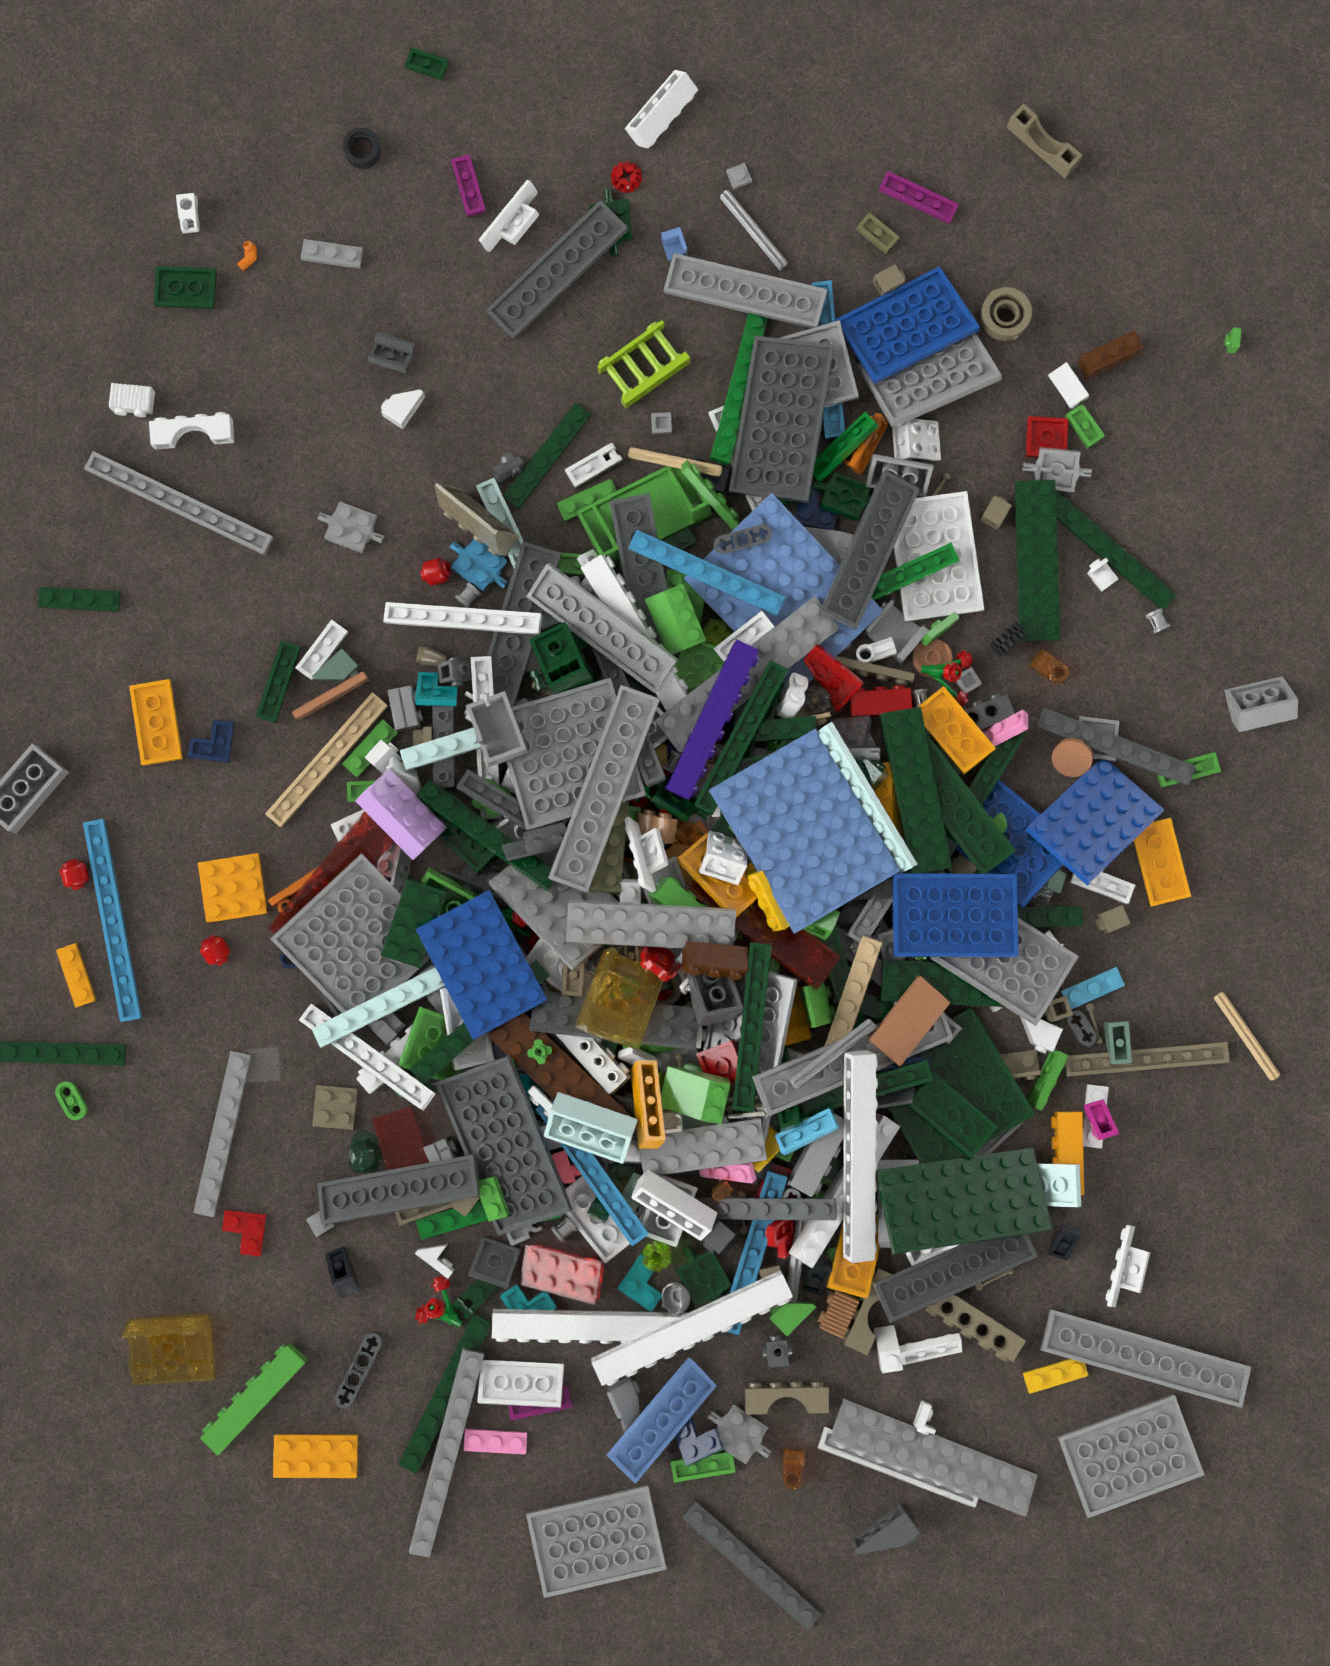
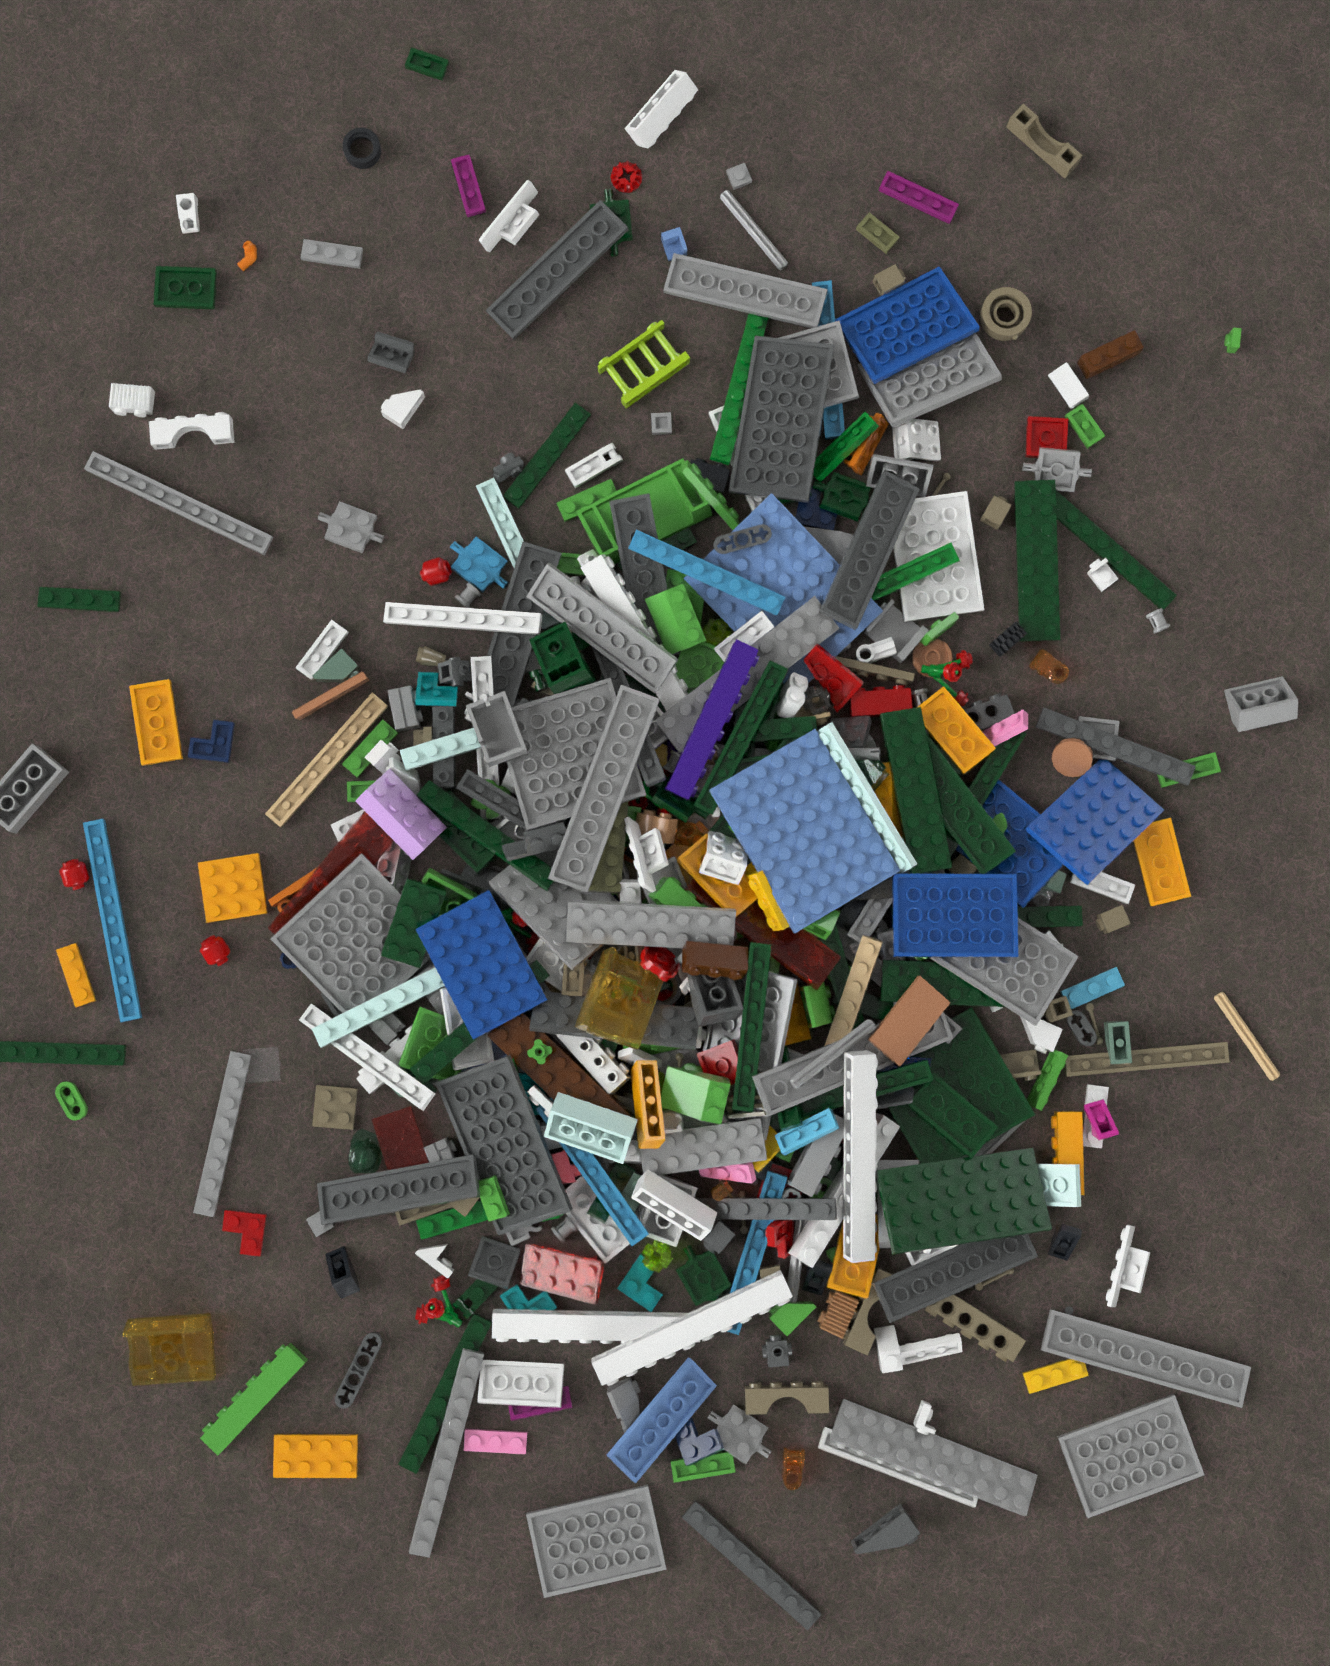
dark green plate [256,640,301,723] -> none
dark tan slope [435,483,520,556] -> none
tan axle [628,447,722,477] -> none
light grey hair [662,1282,691,1316] -> none
light grey plate [956,667,982,694] -> none

